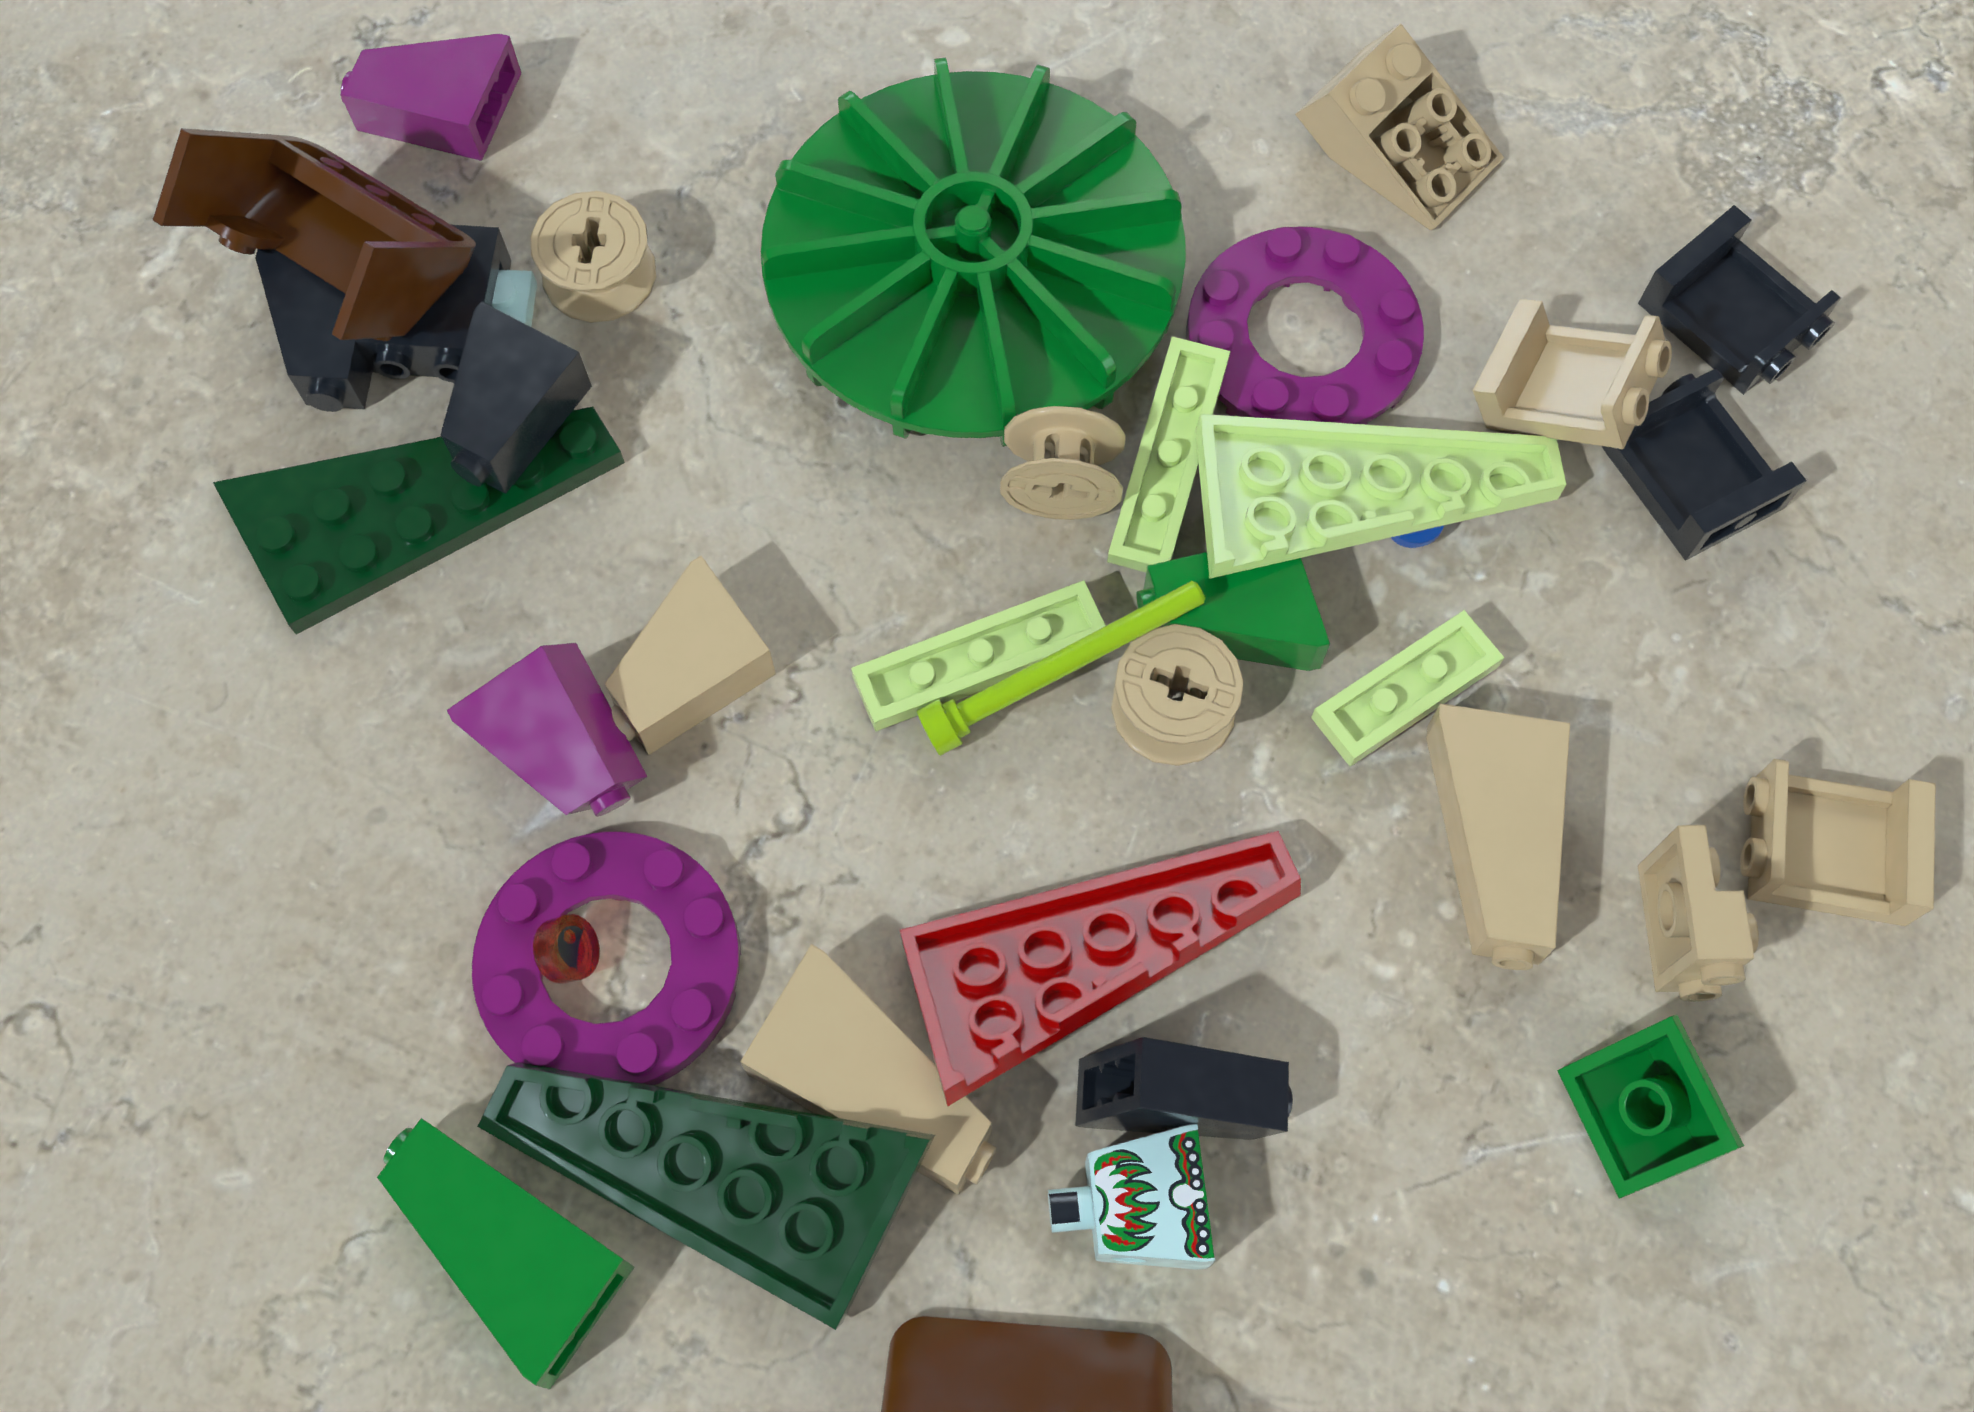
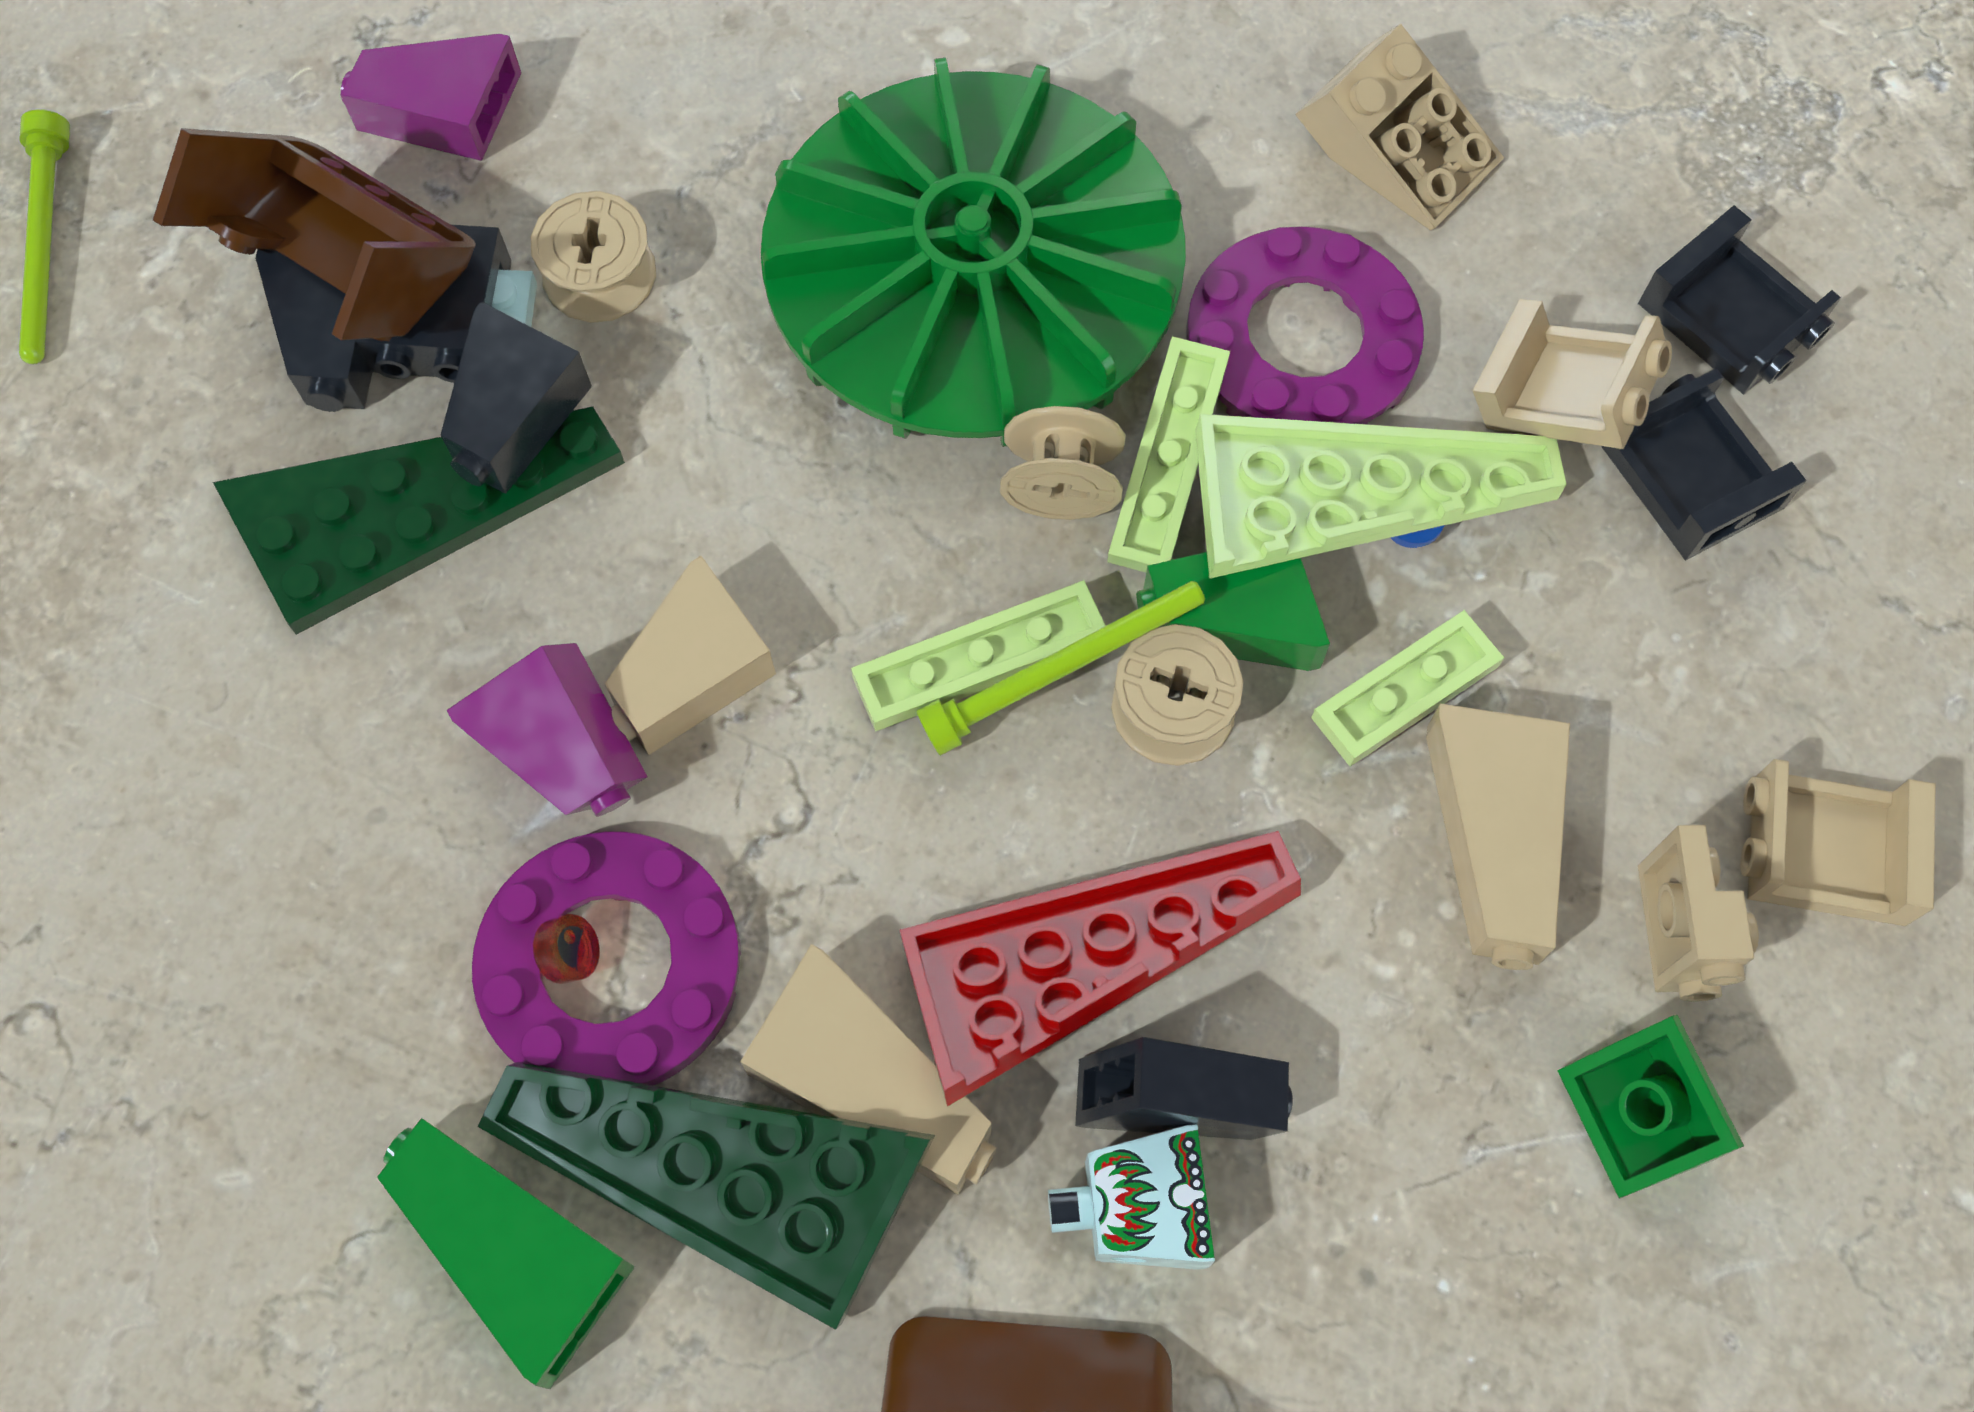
none -> lime piece [19,109,70,364]

